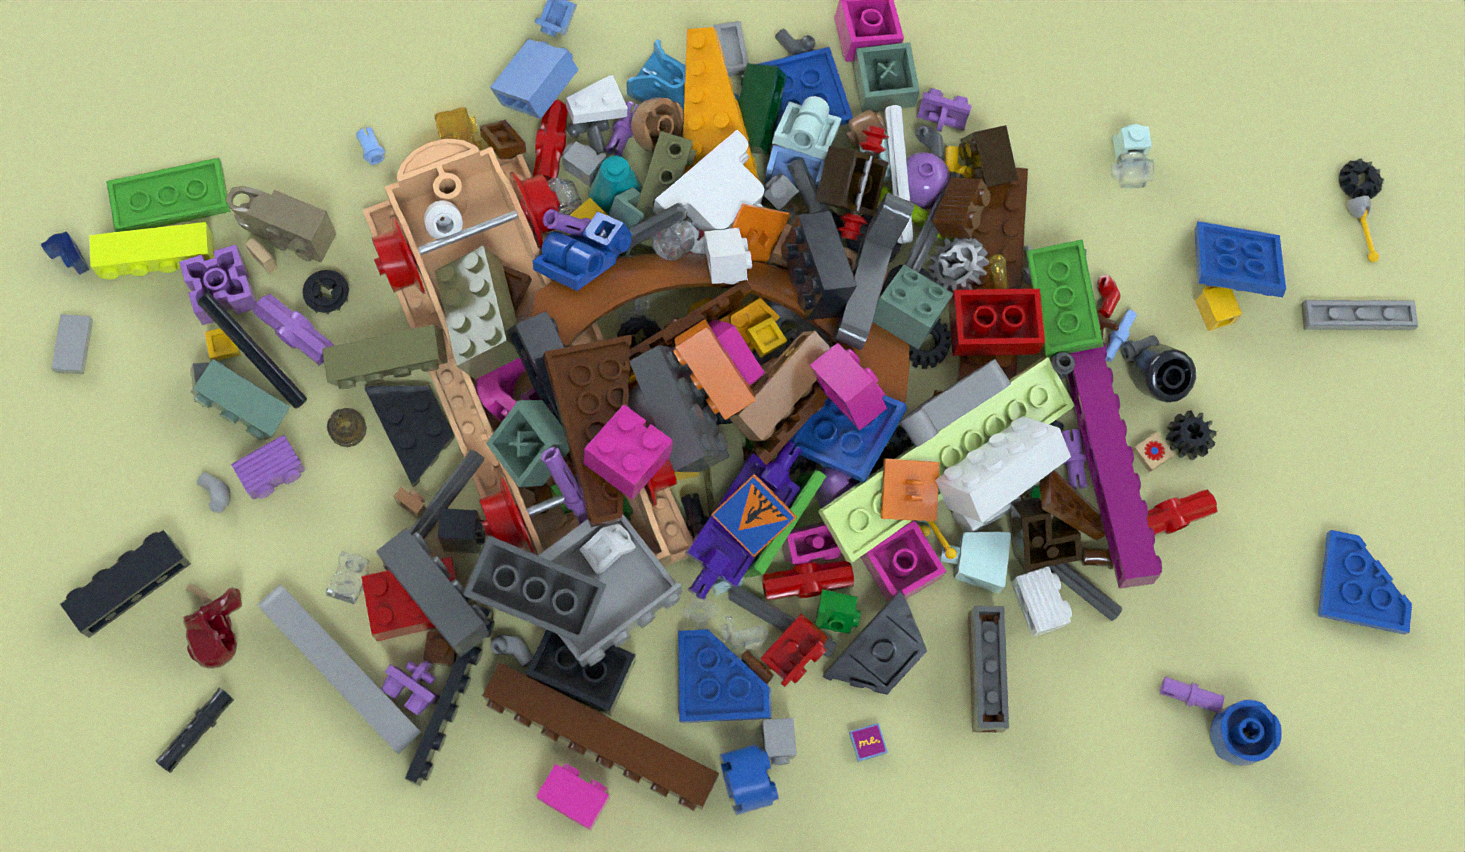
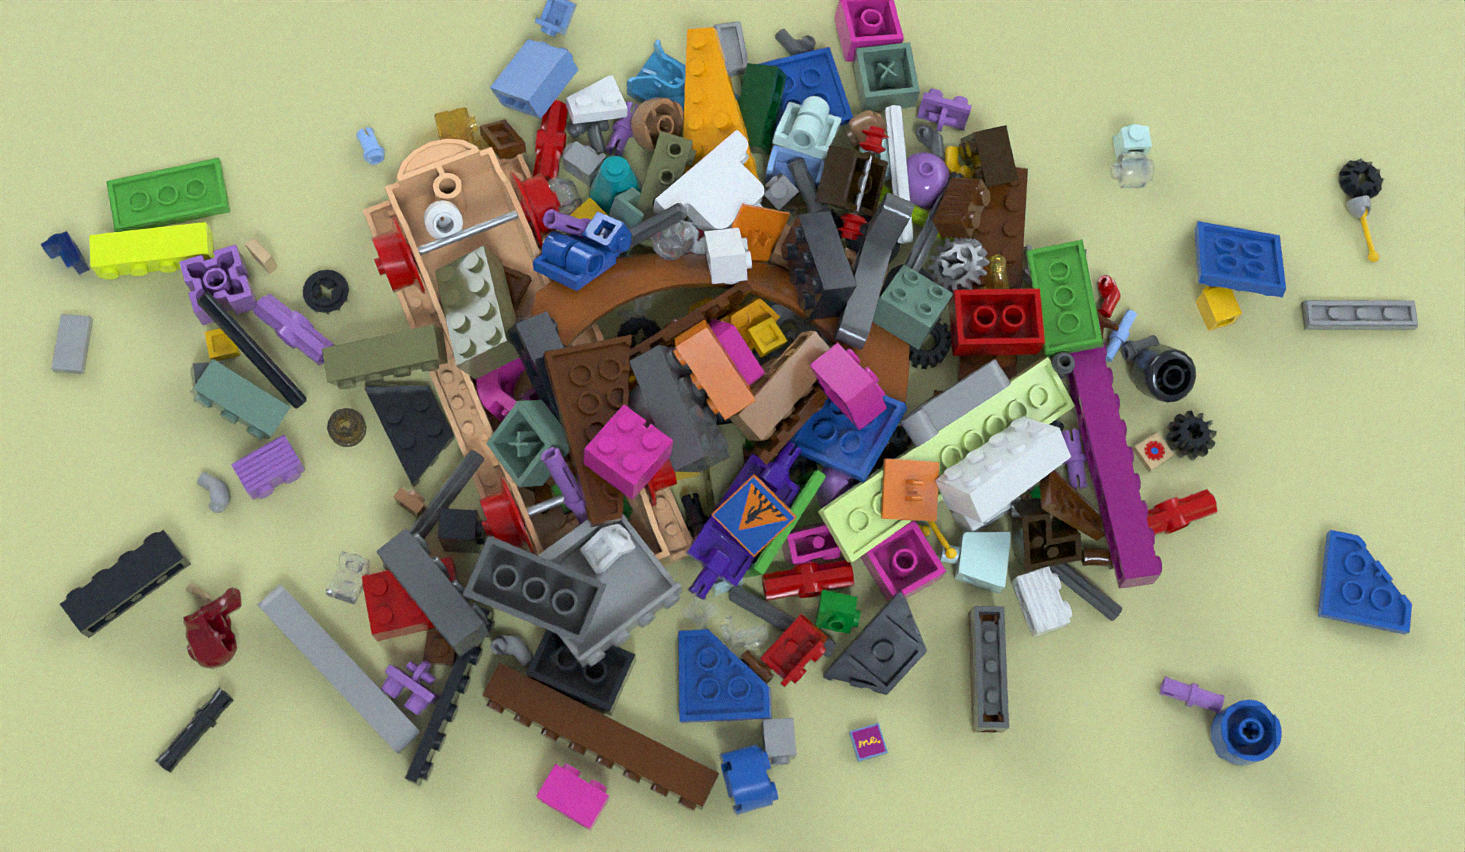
dark tan brick [225,186,336,263] -> none

